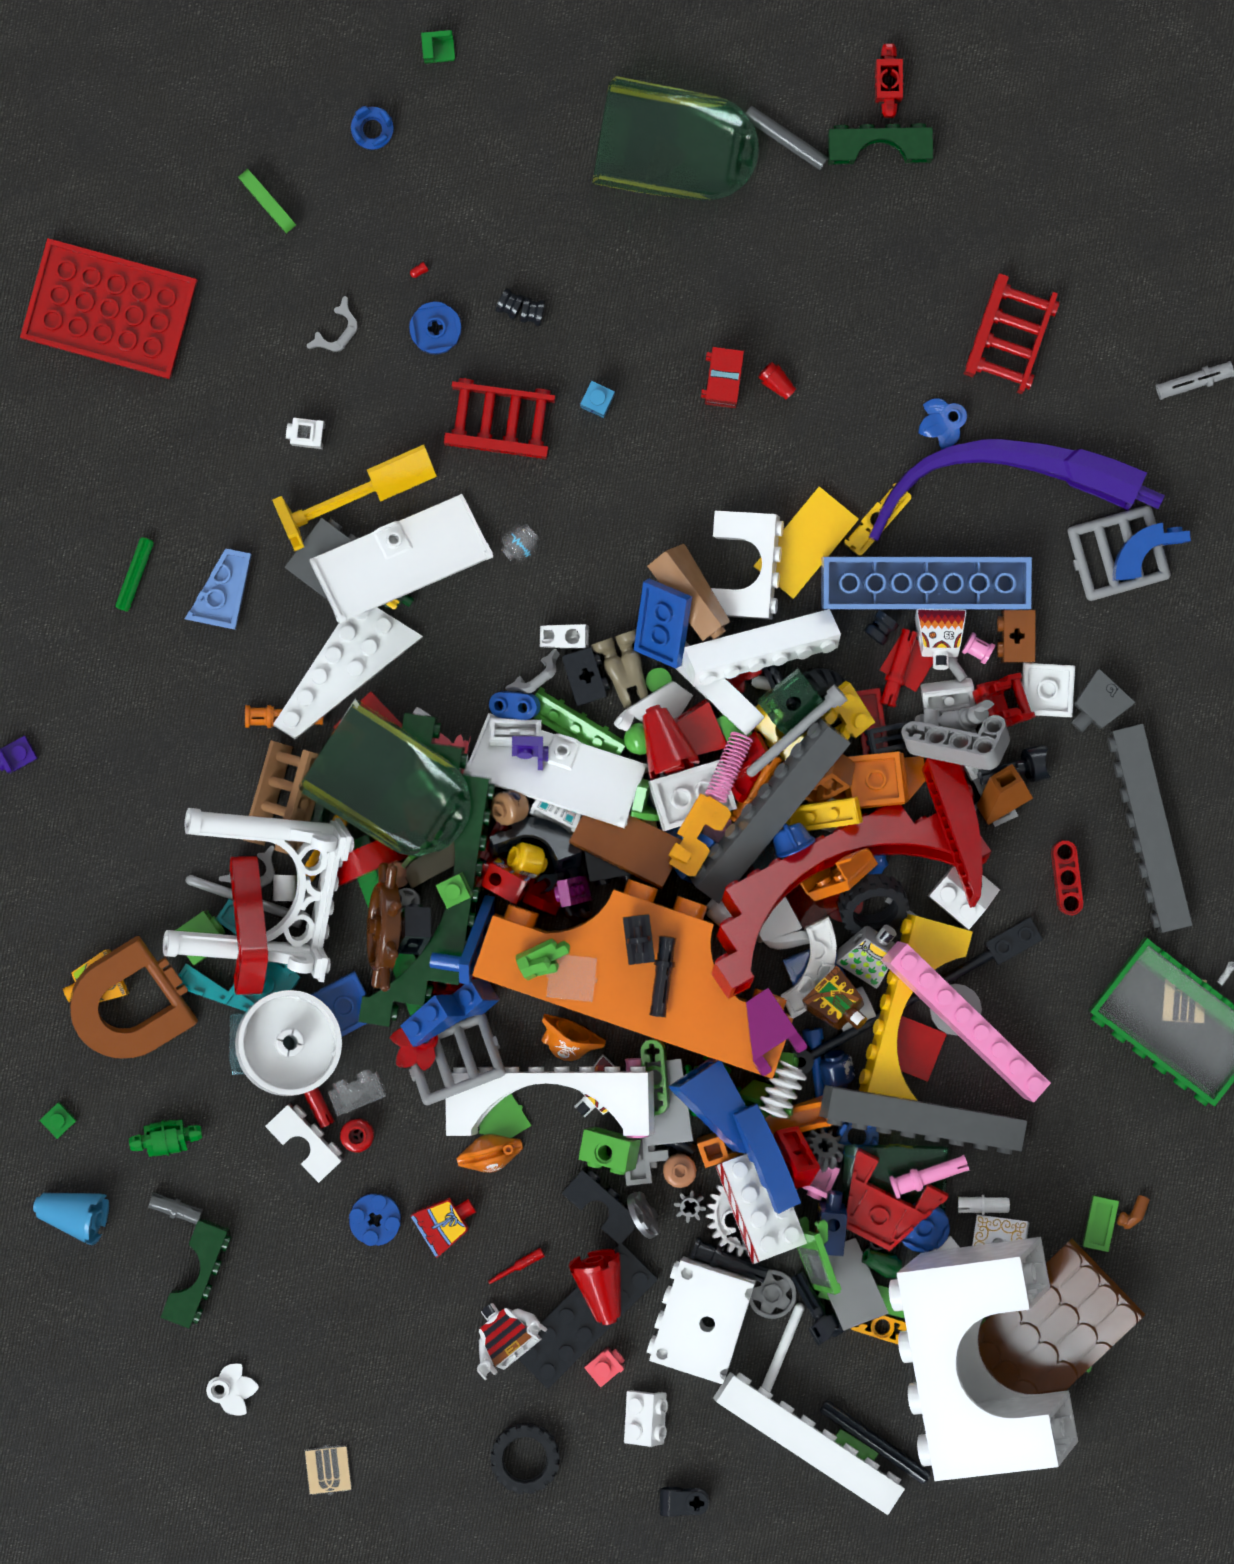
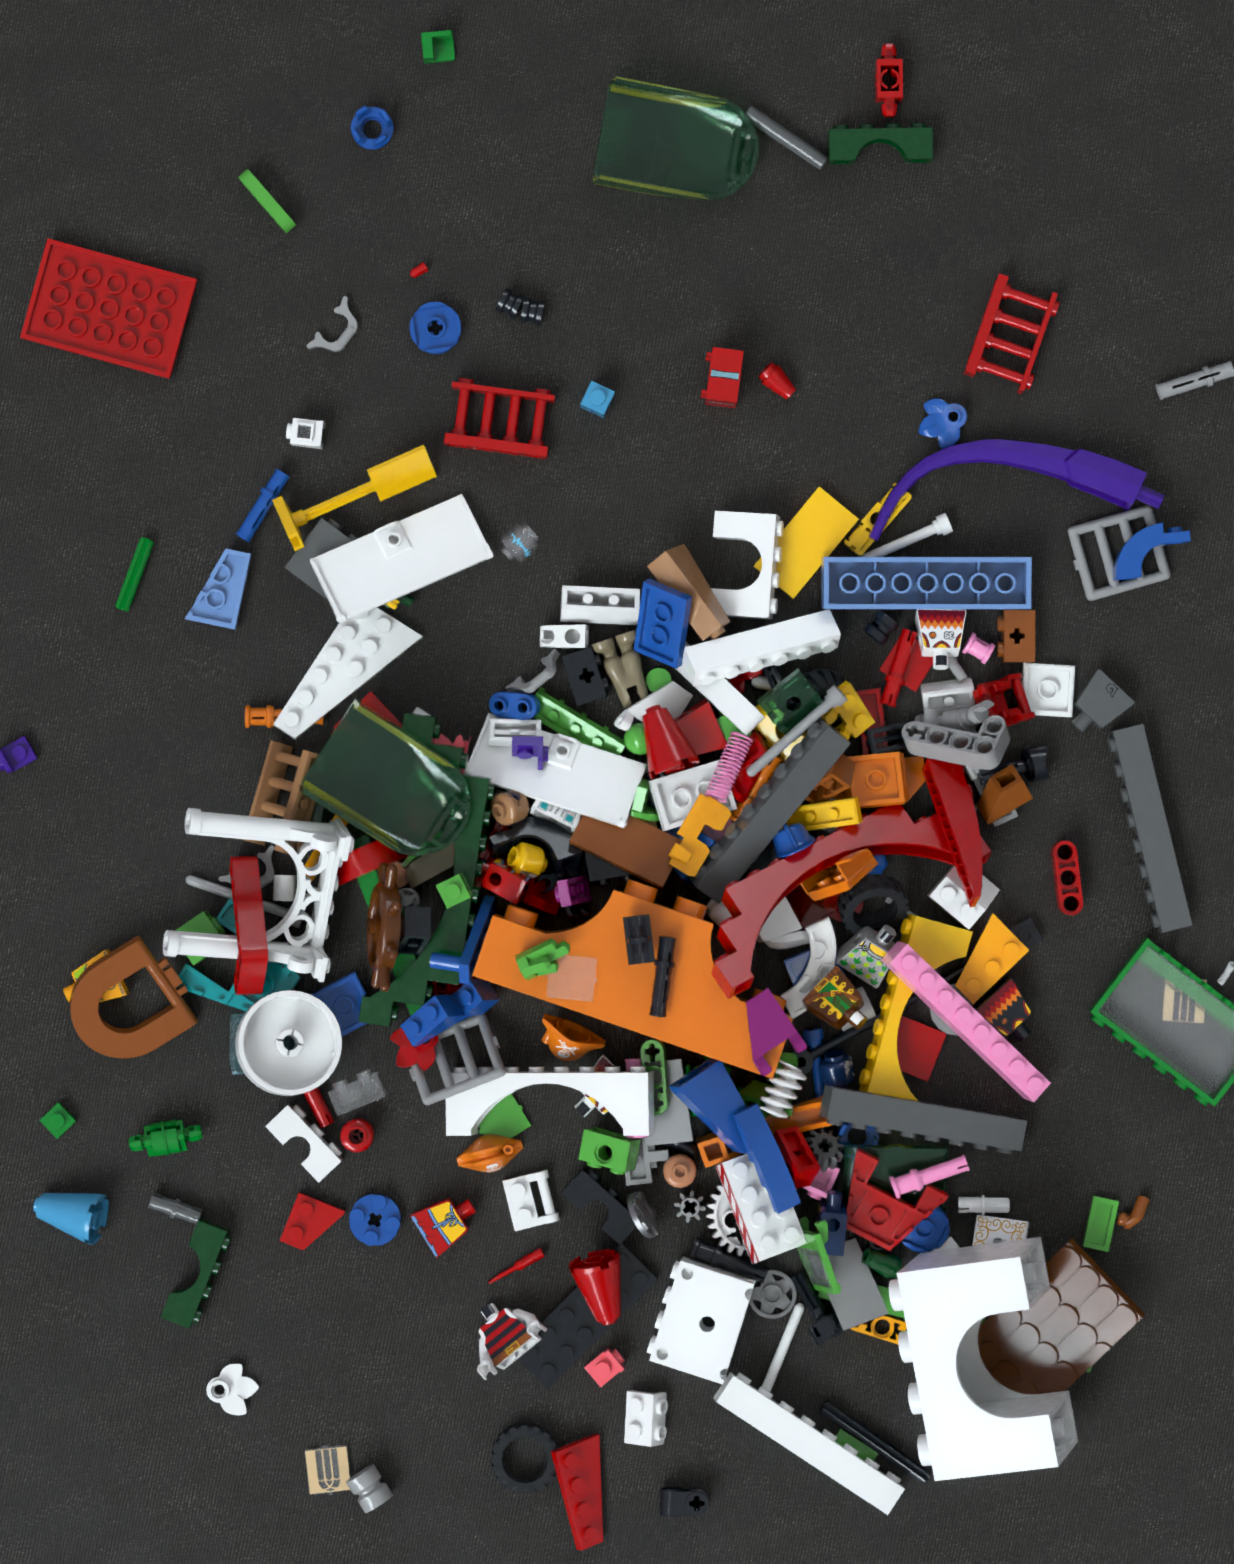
none -> blue pin [236,468,290,543]
none -> red wing [279,1192,346,1250]
none -> light grey wheel [346,1464,393,1513]
none -> white plate [502,1170,560,1231]
none -> red wing [551,1433,603,1551]
none -> white brick [560,585,640,625]
none -> white piece [857,513,953,557]
none -> light orange wing [955,913,1029,1004]
none -> torso [971,976,1031,1041]

